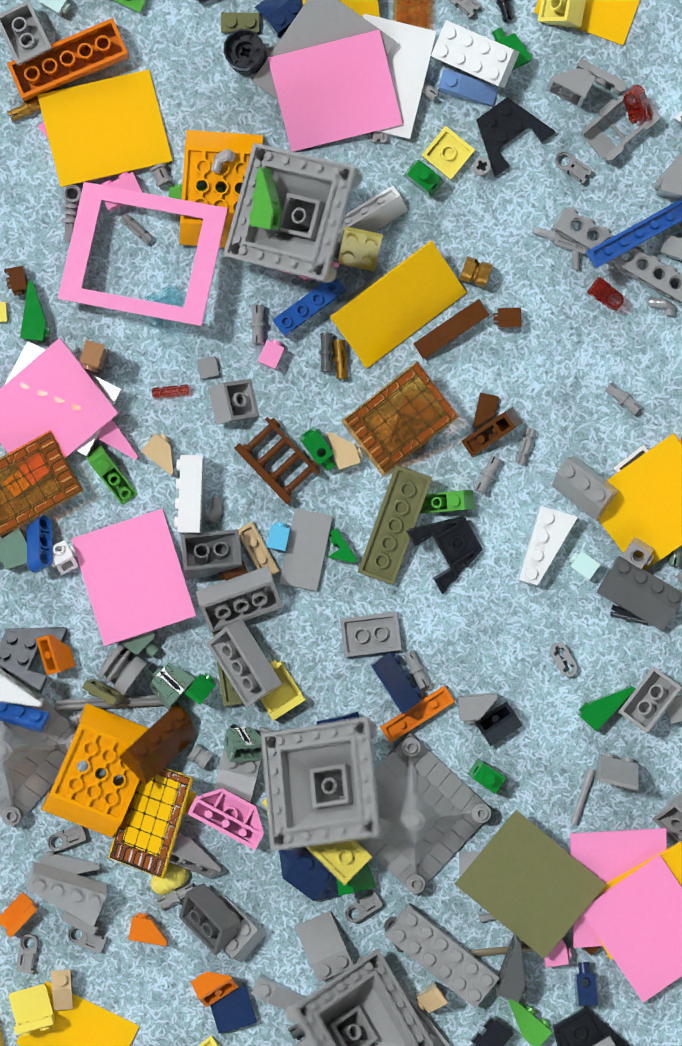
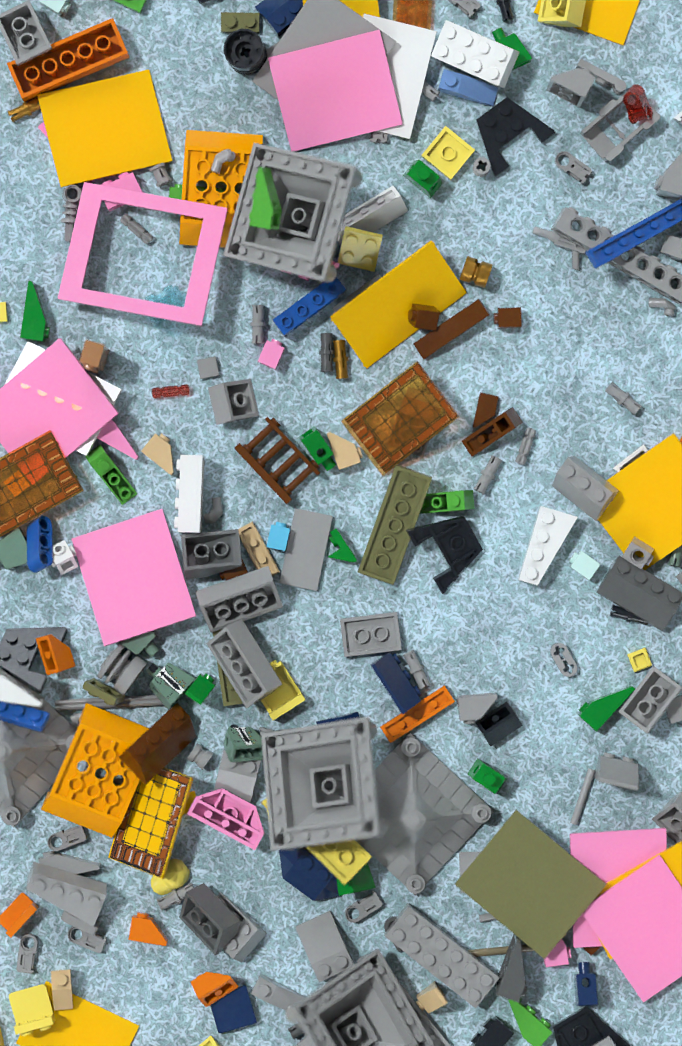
reddish brown brick [4,266,28,296] -> none
light grey slope [169,832,221,879] -> none
clear red piece [587,276,624,310] -> none
none -> reddish brown brick [408,304,440,330]
none -> light yellow tile [627,648,652,672]

